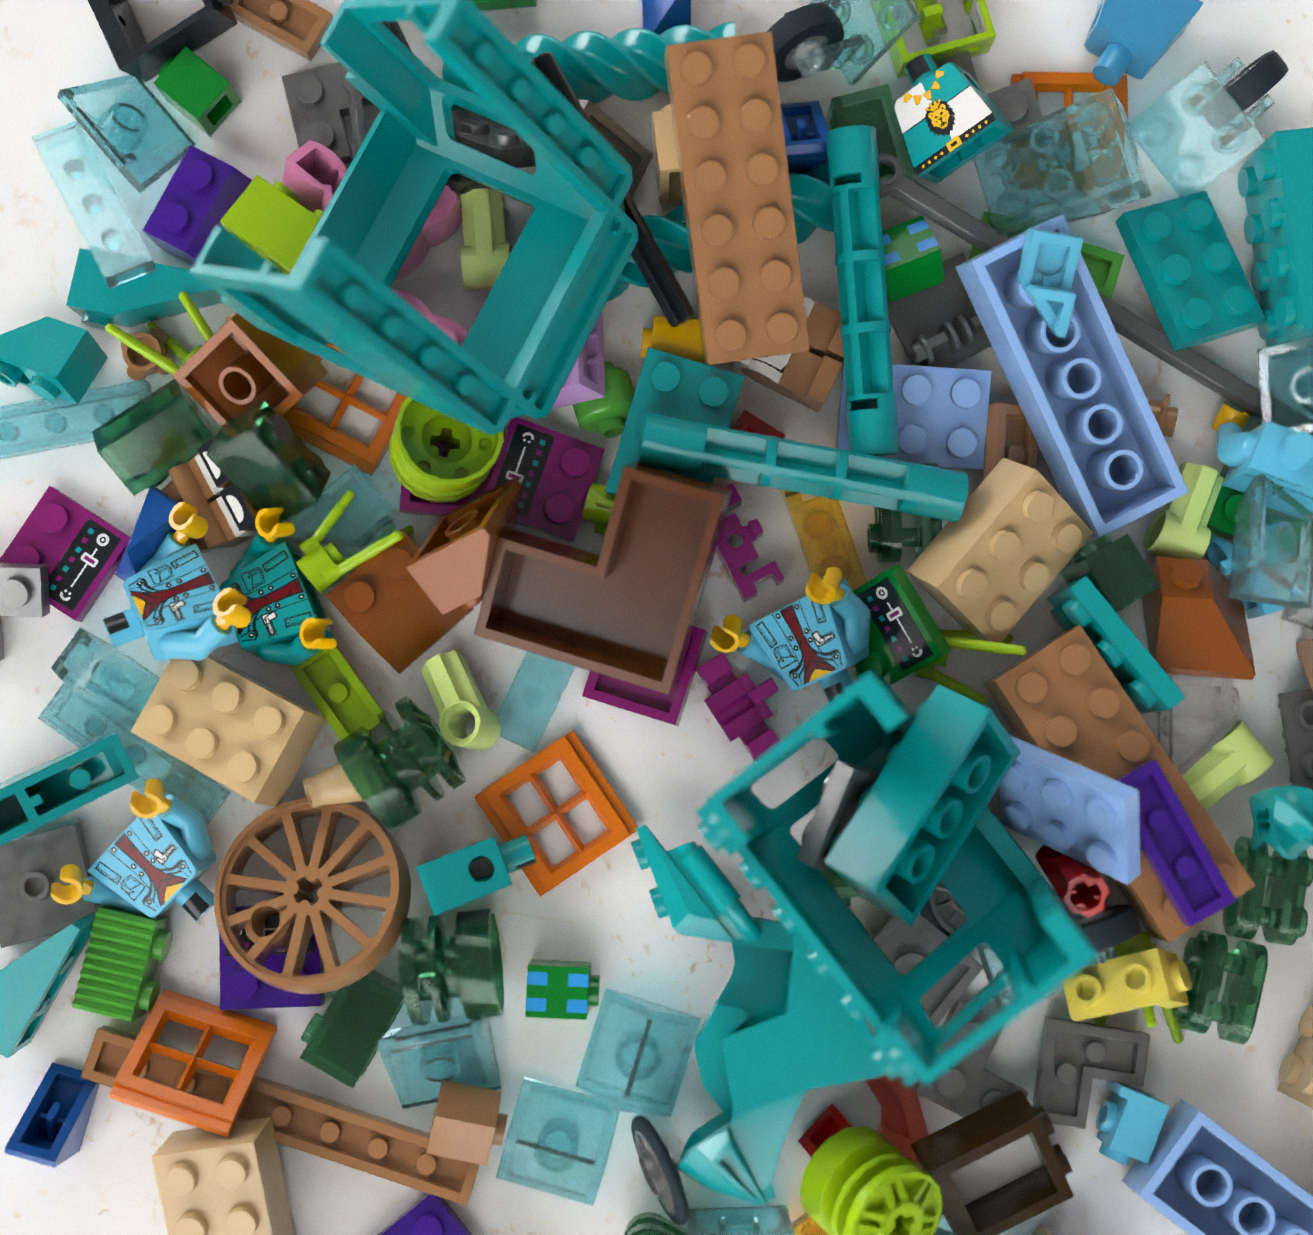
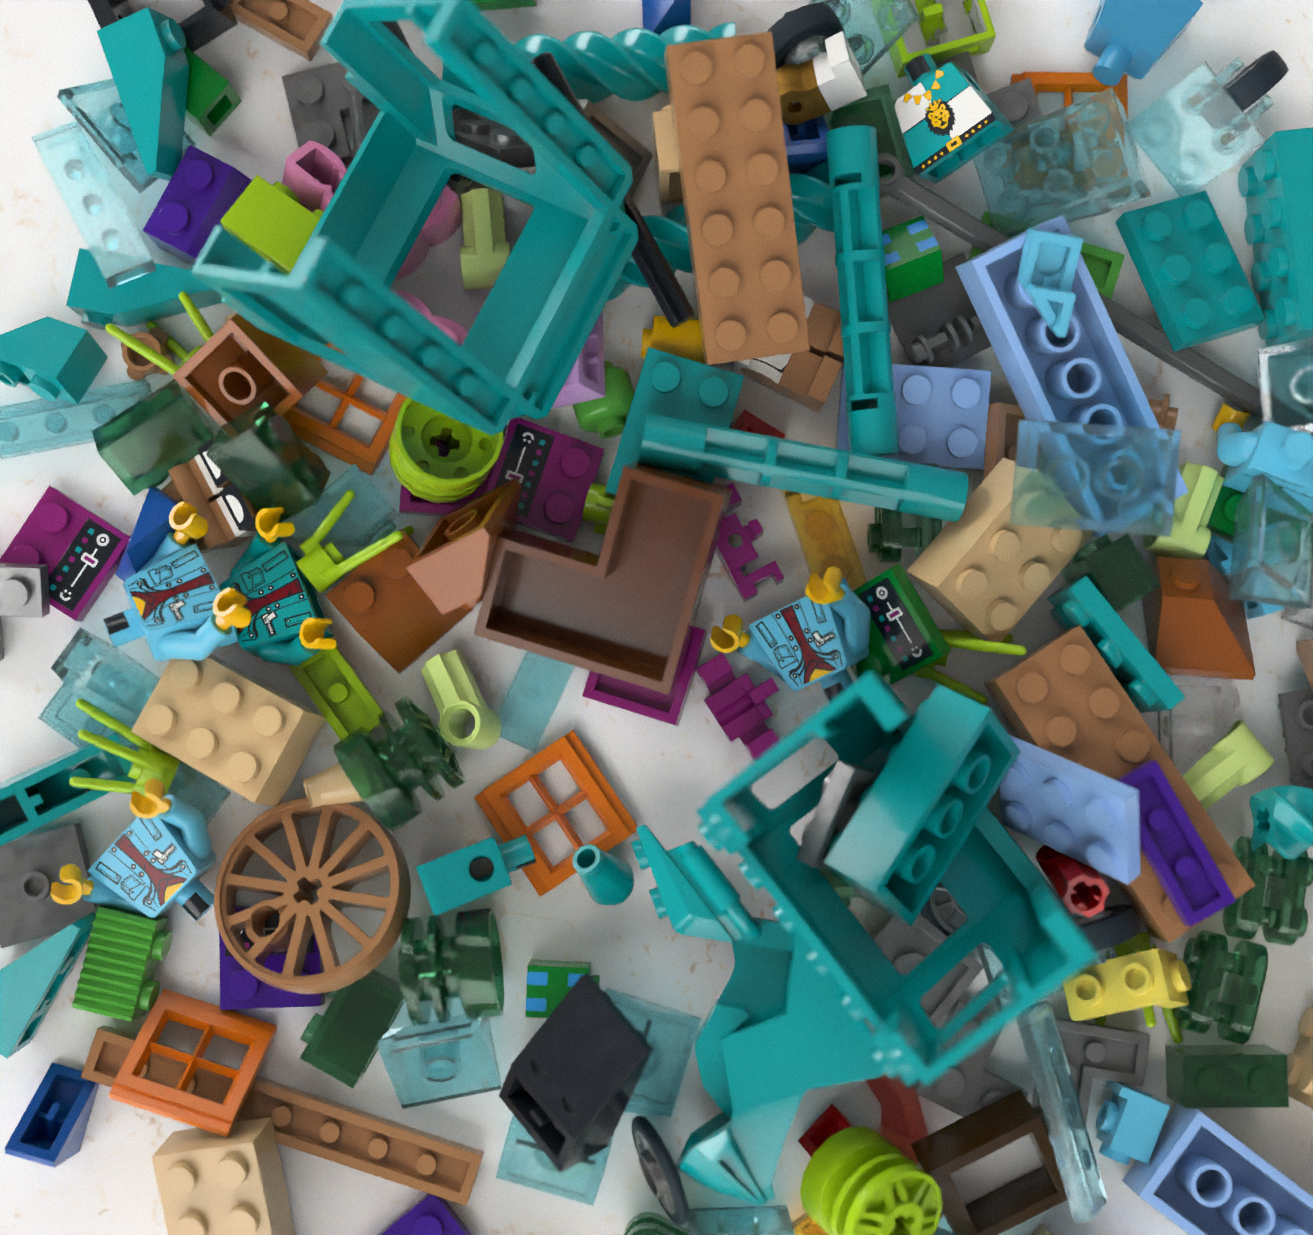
medium nougat brick [426,1080,508,1166] -> none
none -> lime plant [69,698,180,797]
none -> teal slope [97,7,189,181]
none -> black slope [499,973,654,1173]
none -> teal cone [572,844,634,905]
none -> leg [776,31,867,125]
none -> clear light blue slope [1009,419,1181,536]
none -> clear light blue tile [1016,1000,1107,1223]
none -> clear green brick [1165,1044,1289,1108]

